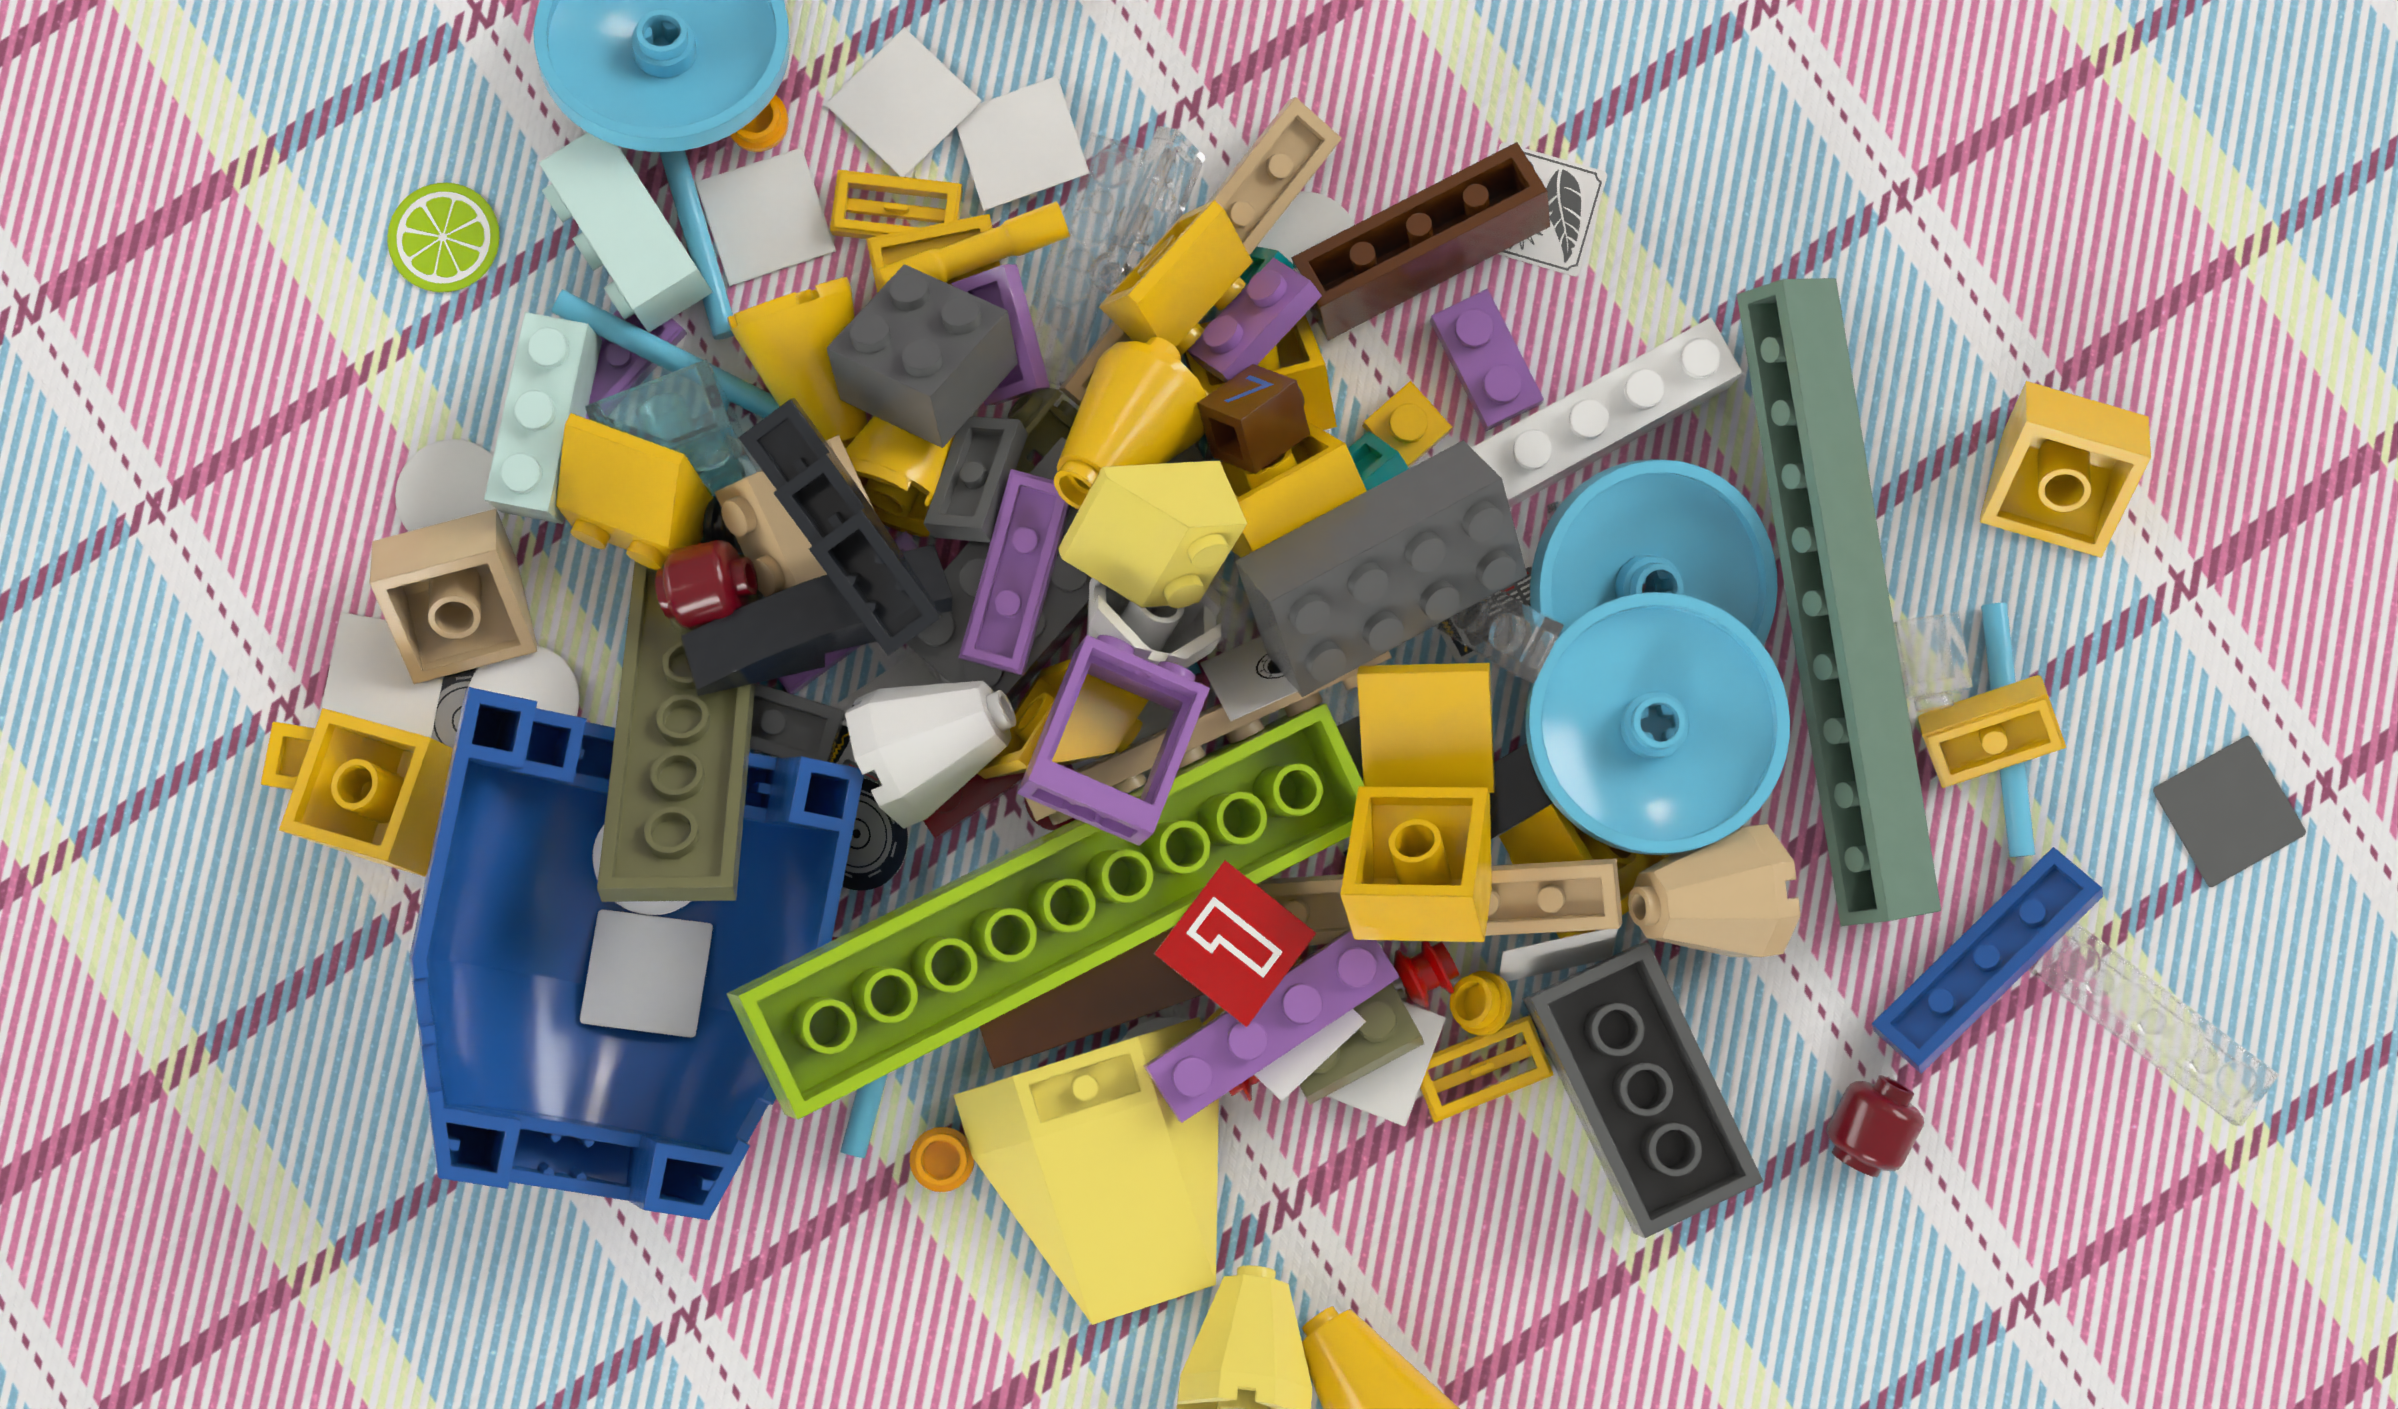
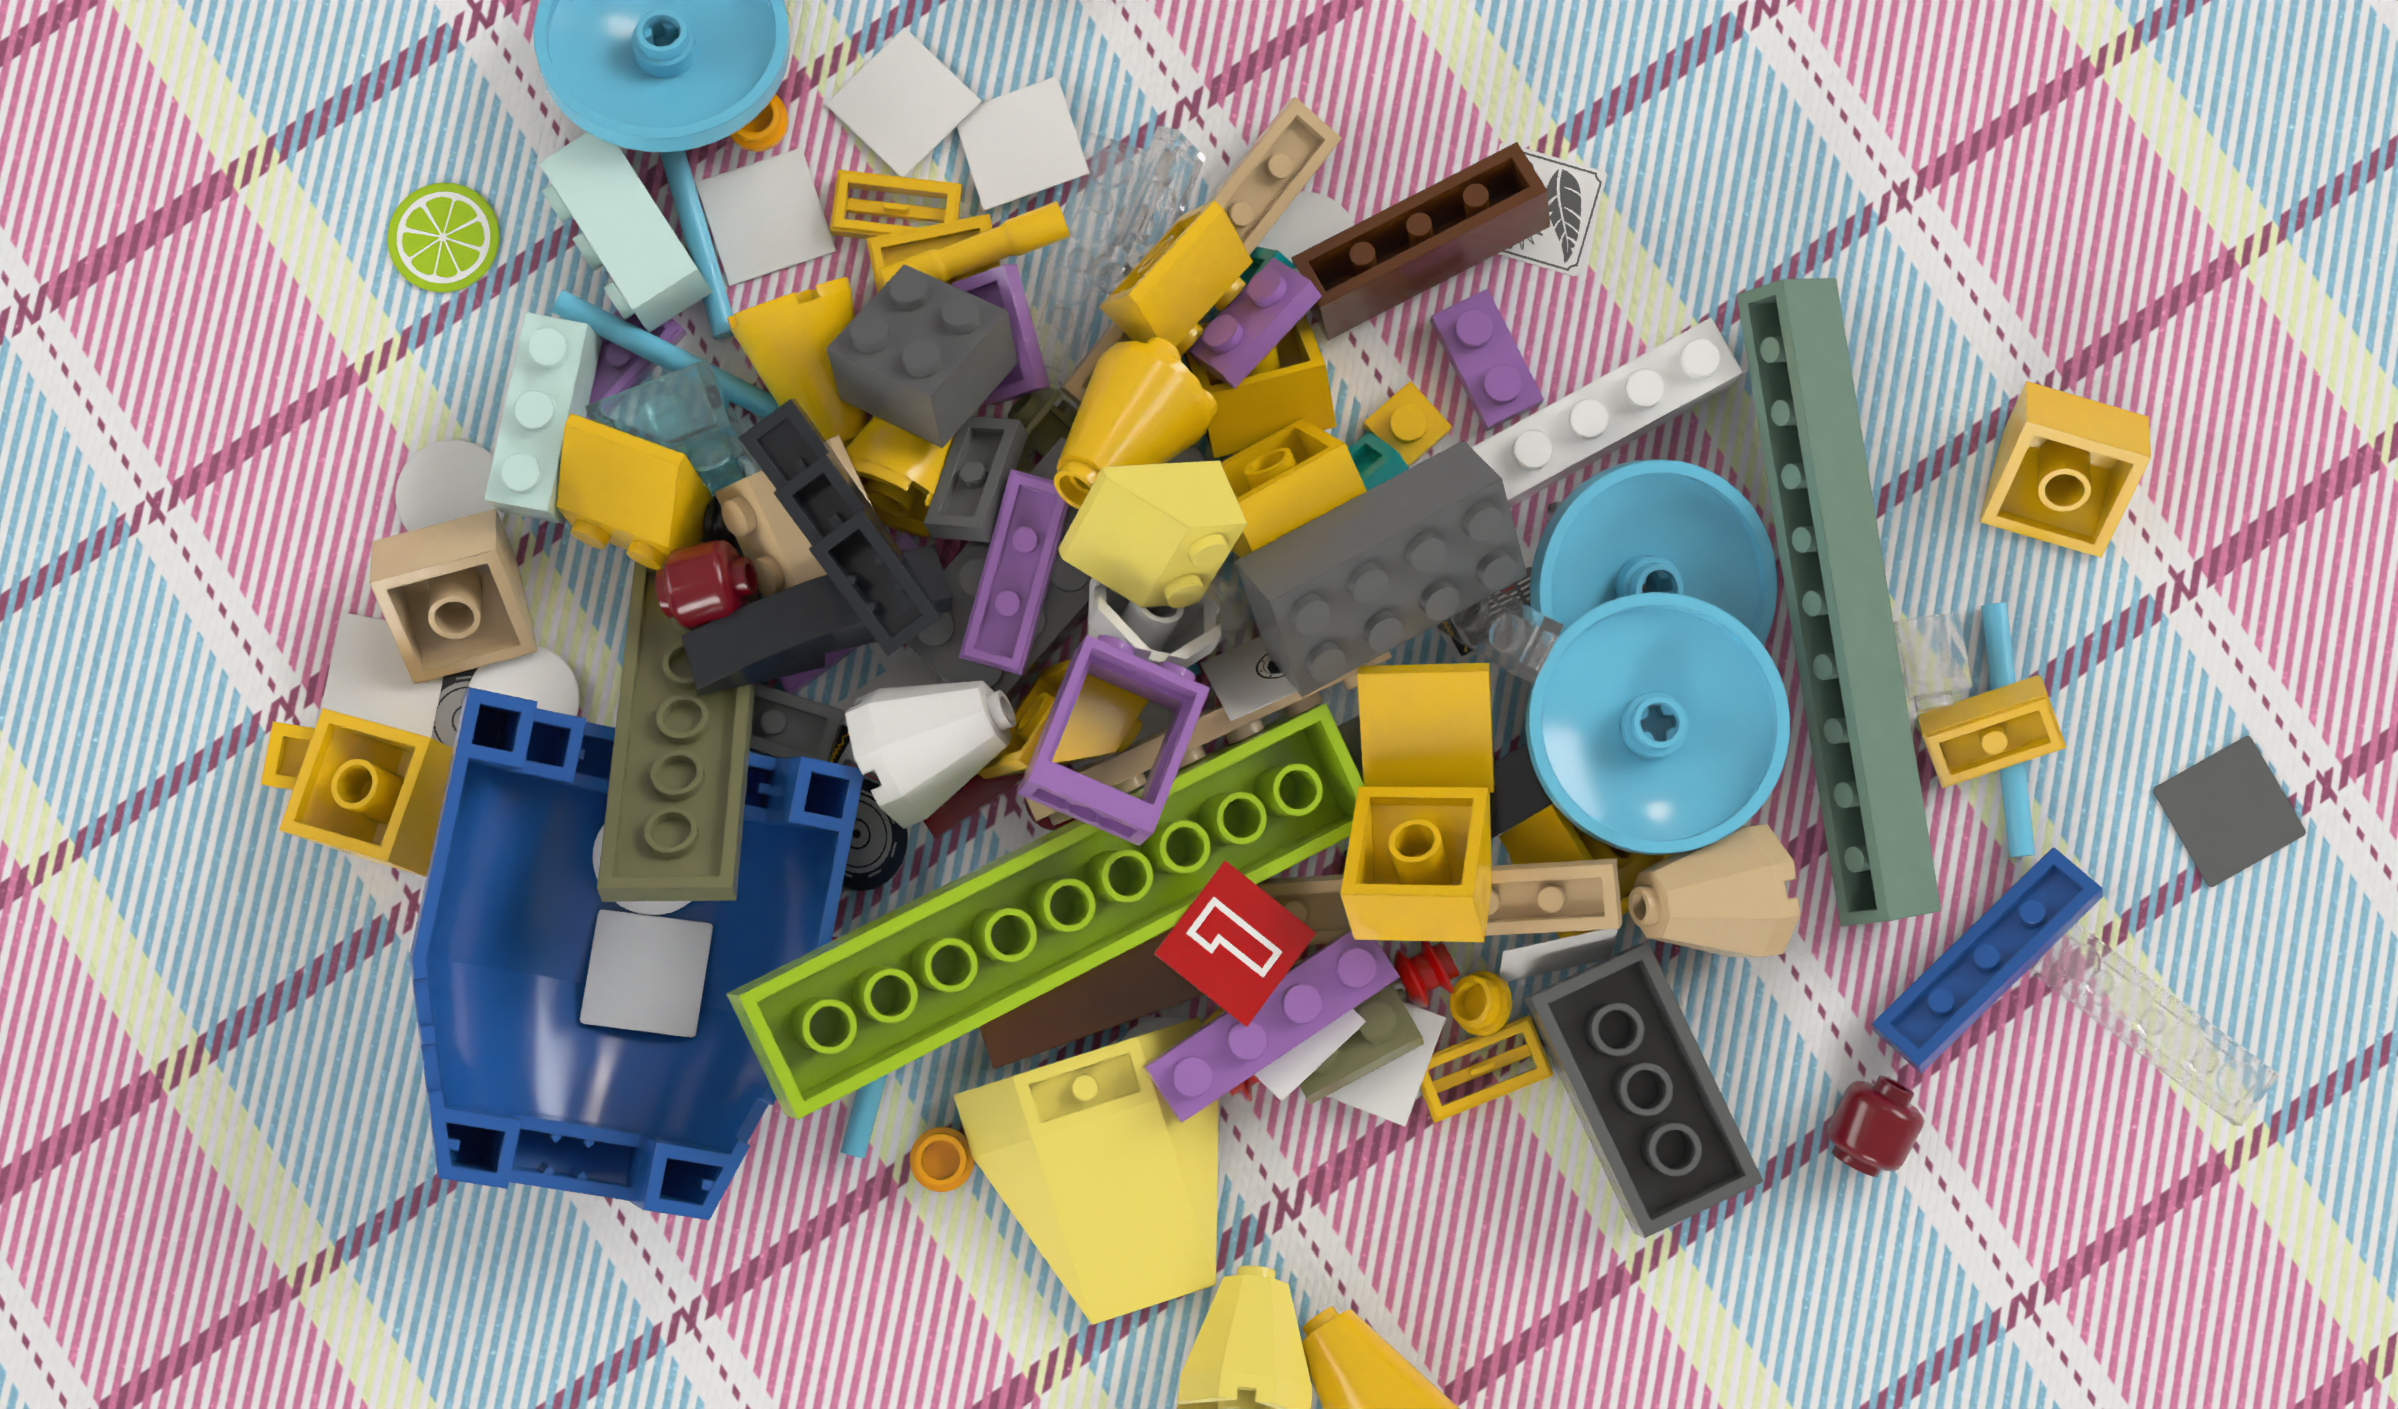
reddish brown brick [1197,364,1310,474] -> none

